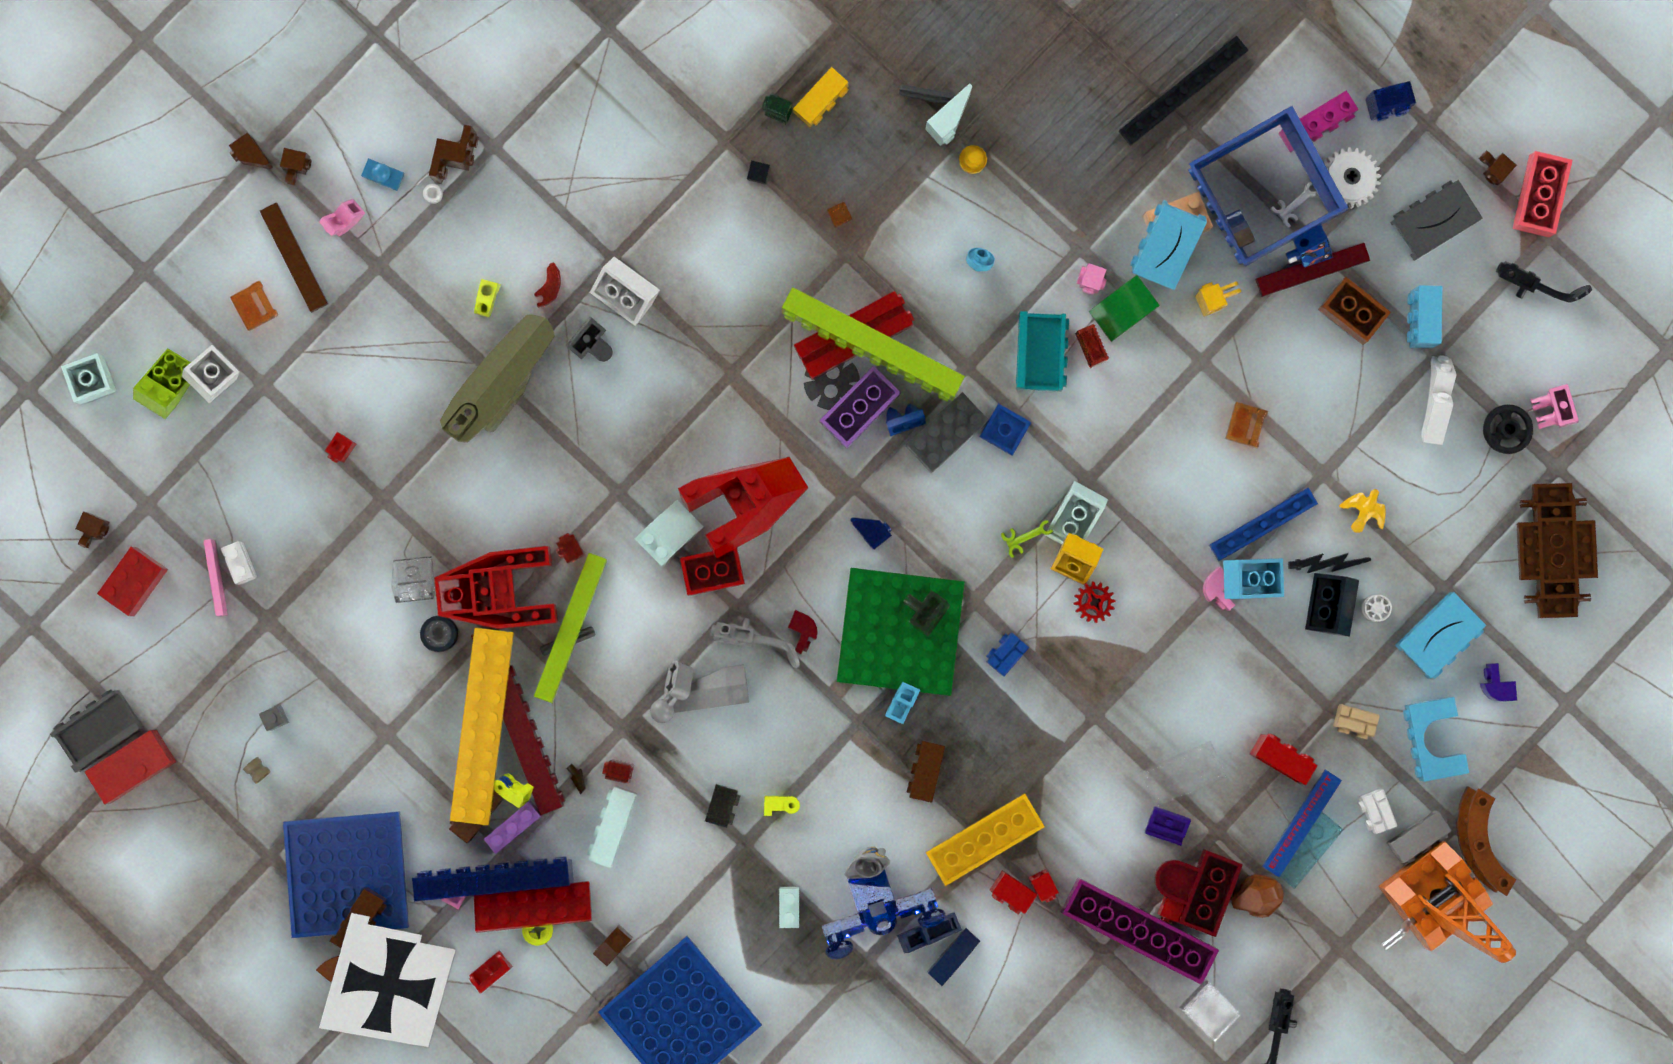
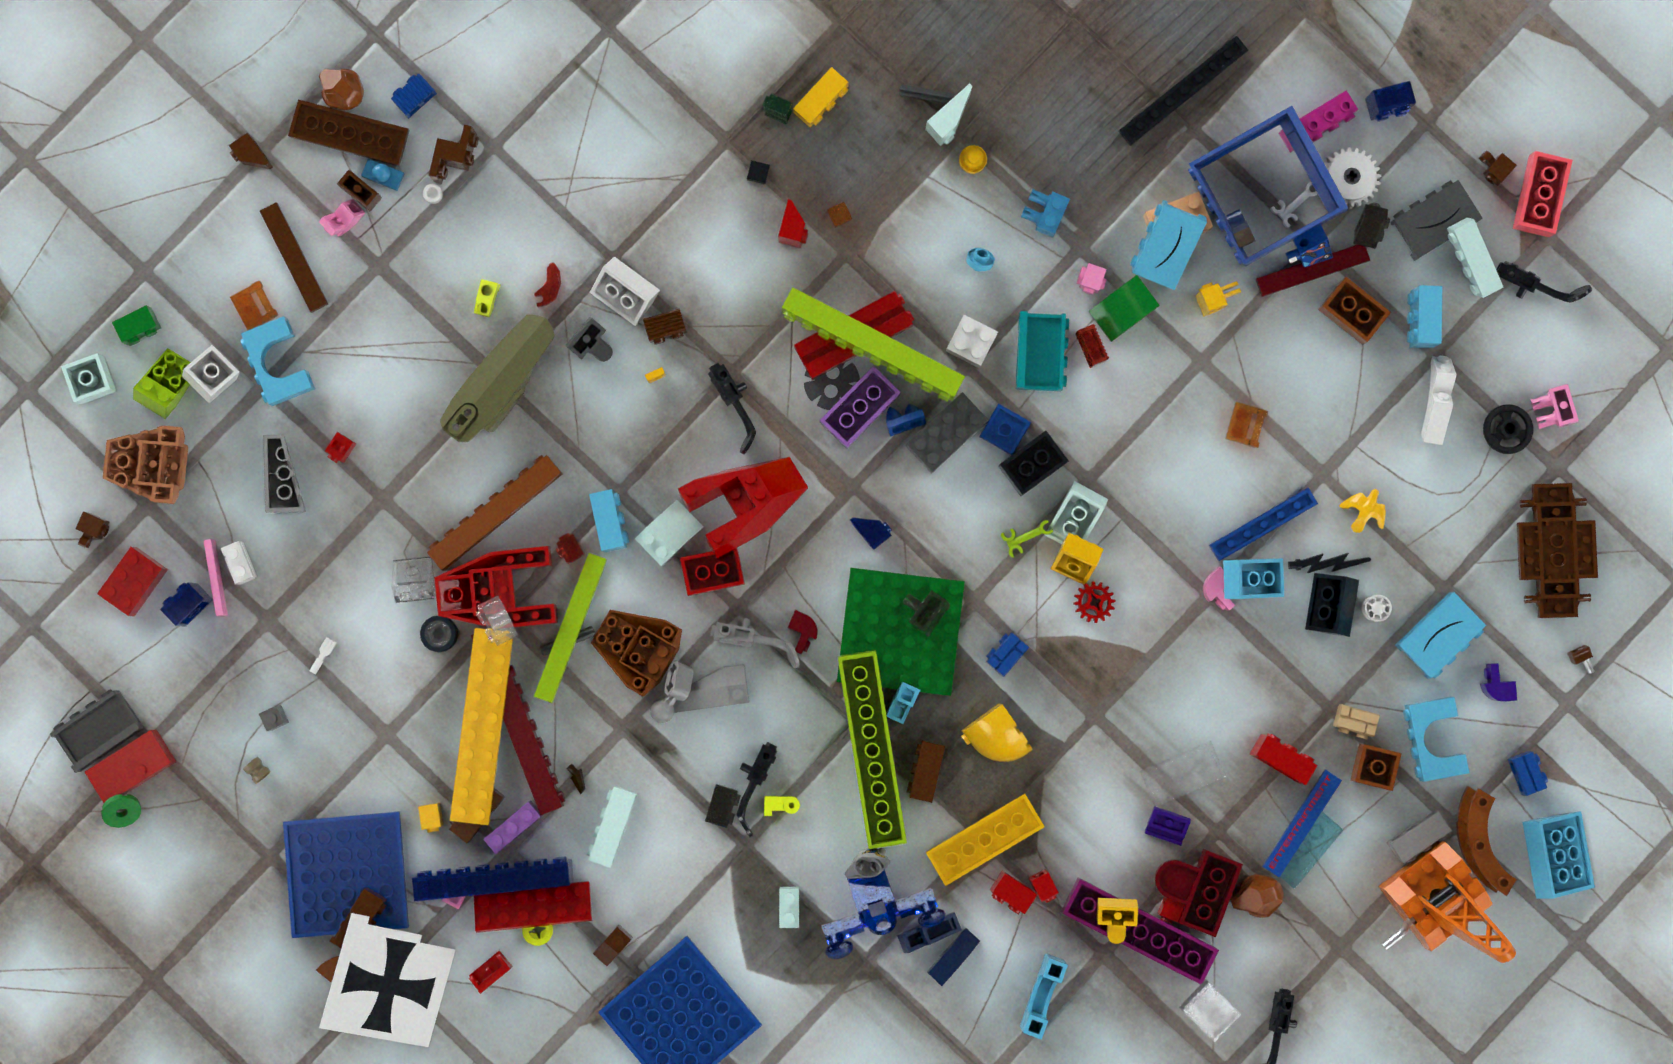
reddish brown brick [280,148,312,185] -> none
neon yellow leg [494,773,534,808] -> none
clear red brick [602,759,634,784] -> none
white brick [1358,789,1398,834] -> none
none -> green tile [101,794,141,828]
none -> nougat wedge [103,426,188,504]
none -> green brick [112,305,161,346]
none -> clear blue brick [160,582,213,627]
none -> medium azure arch [240,316,315,406]
none -> light grey wedge [263,434,306,513]
none -> reddish brown plate [288,99,410,167]
none -> white piece [309,637,337,674]
none -> dark orange helmet [319,69,364,110]
none -> reddish brown brick [337,170,382,212]
none -> blue brick [391,74,437,119]
none -> yellow brick [418,803,444,833]
none -> dark orange brick [427,455,563,571]
none -> clear brick [476,596,519,645]
none -> medium azure brick [589,489,629,552]
none -> dark orange wedge [591,610,682,697]
none -> reddish brown brick [643,308,687,345]
none -> yellow tile [645,367,666,383]
none -> black piece [708,363,756,454]
none -> black piece [737,742,777,837]
none -> red slope [778,199,808,248]
none -> lime brick [838,650,907,849]
none -> white brick [946,315,998,369]
none -> yellow brick [961,703,1033,762]
none -> black brick [998,431,1069,496]
none -> medium azure arch [1020,953,1068,1040]
none -> dark azure brick [1021,189,1070,237]
none -> yellow brick [1097,898,1138,944]
none -> dark orange brick [1350,743,1402,791]
none -> clear smoke brick [1353,202,1390,249]
none -> light aqua brick [1447,218,1503,298]
none -> blue brick [1508,751,1548,796]
none -> medium azure slope [1522,811,1595,899]
none -> reddish brown piece [1567,645,1594,674]

